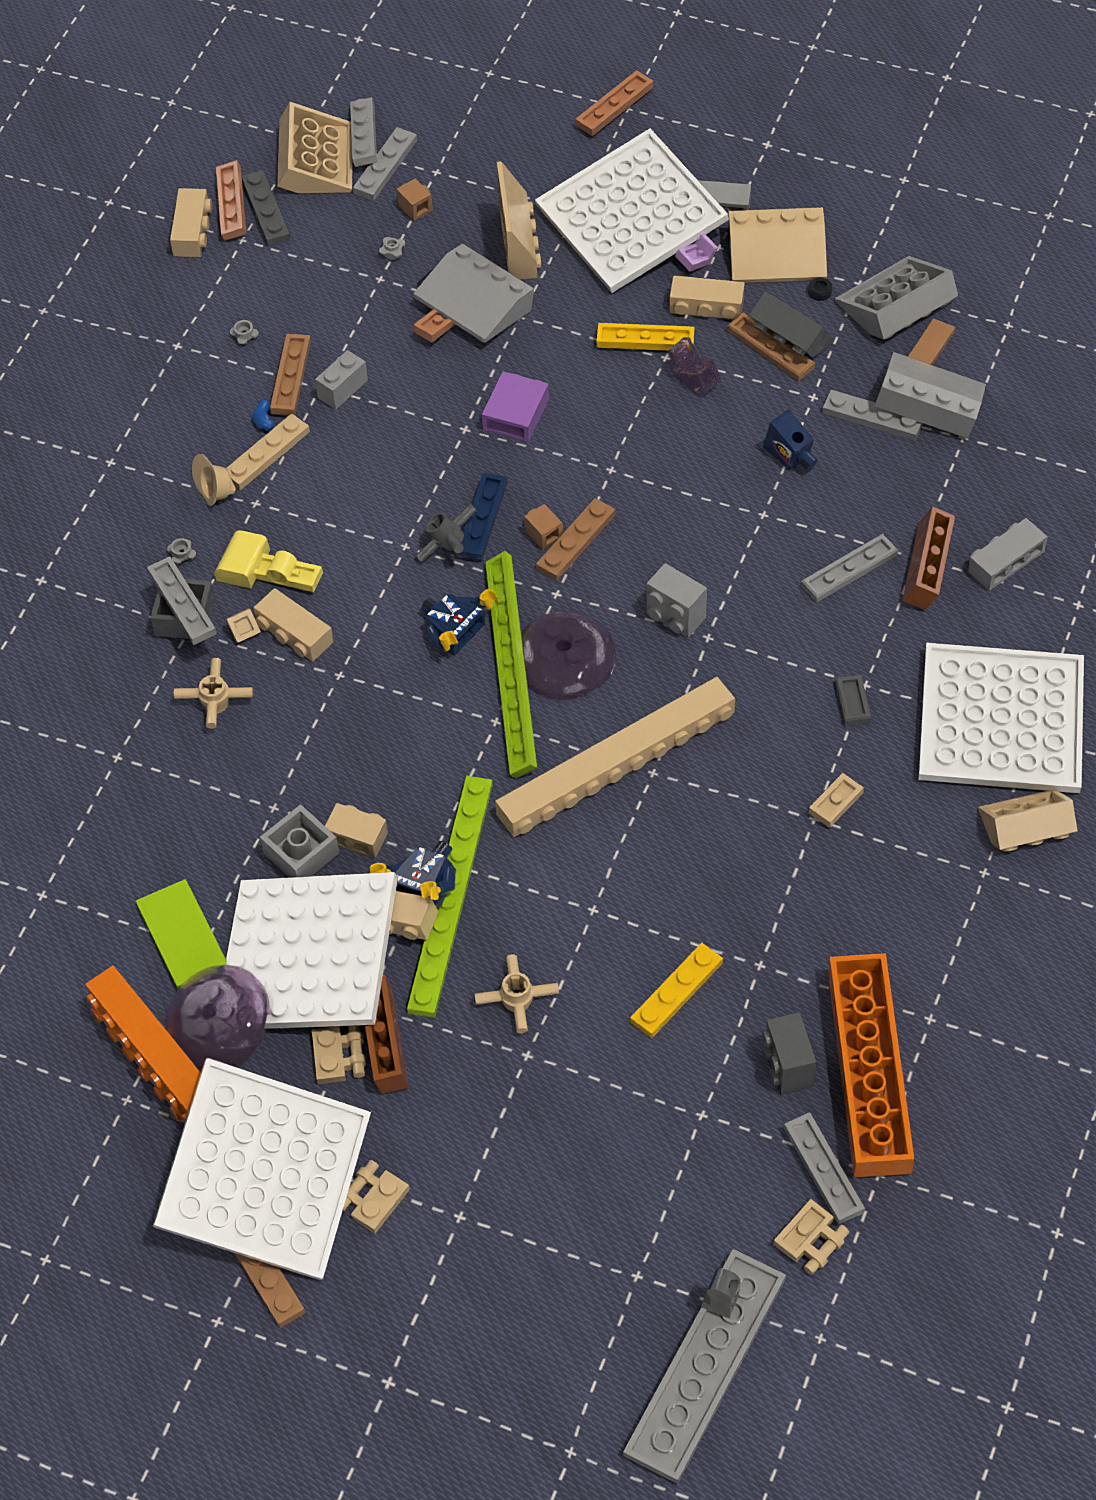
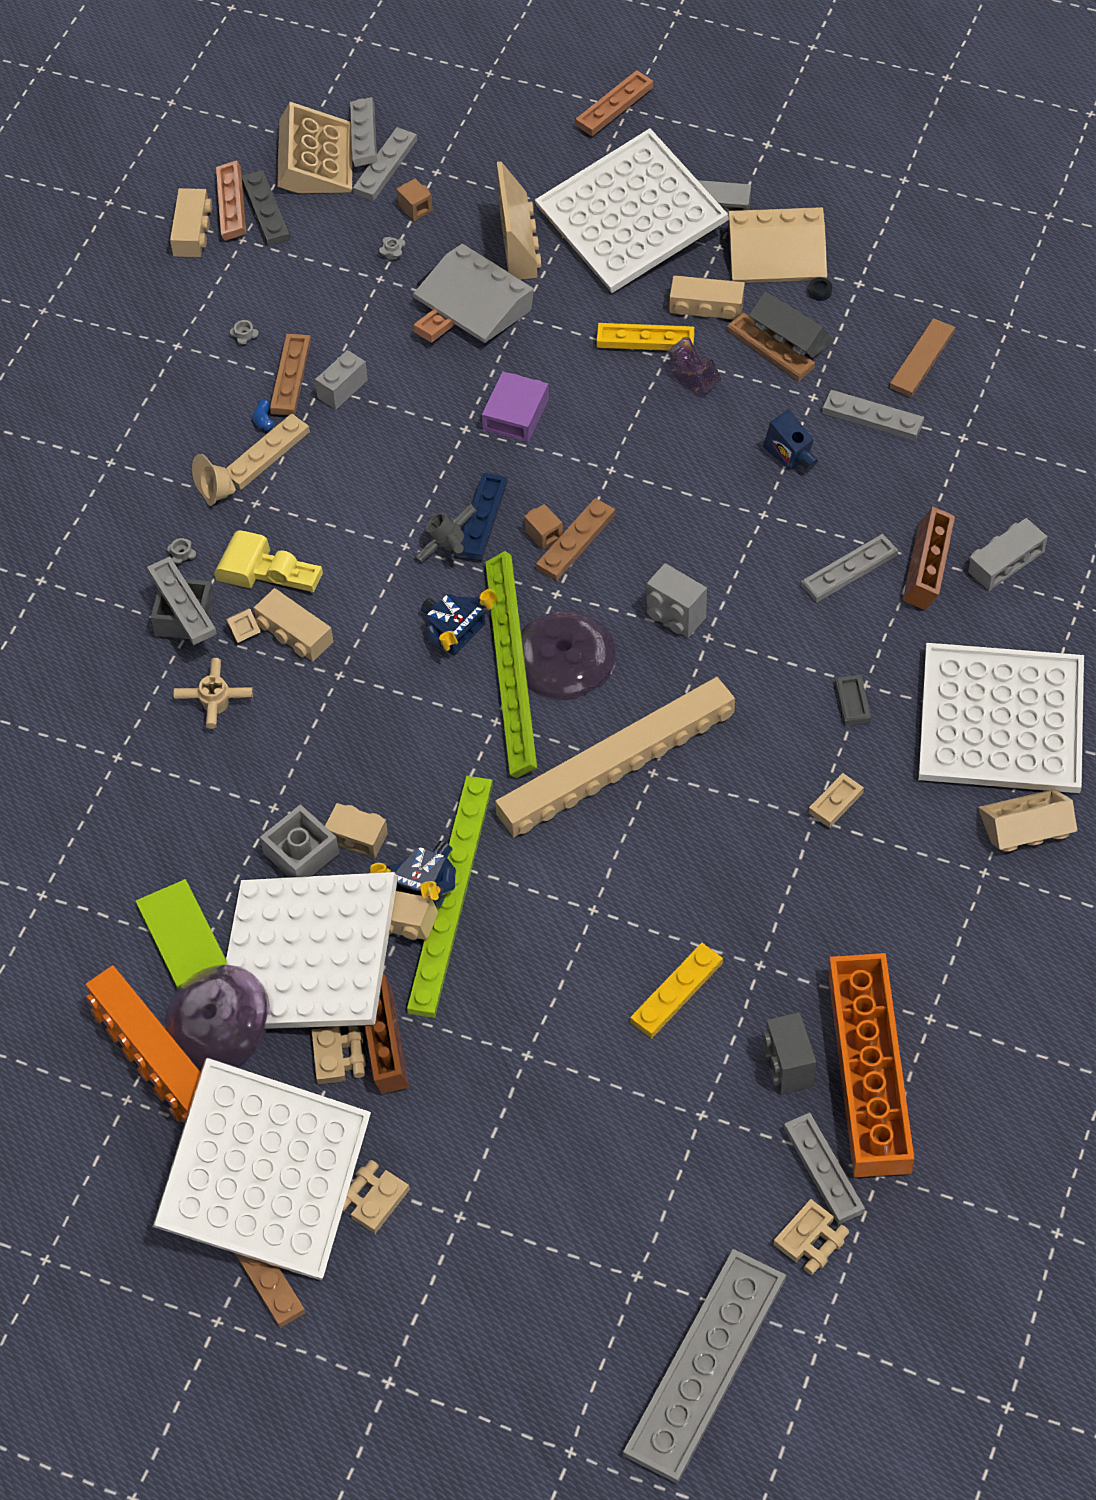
tan bar [475,954,559,1033] -> none
lavender bracket [675,233,717,272] -> none
dark grey leg [702,1268,740,1318] -> none
light grey slope [835,256,958,339] -> none
light grey slope [875,352,986,438] -> none

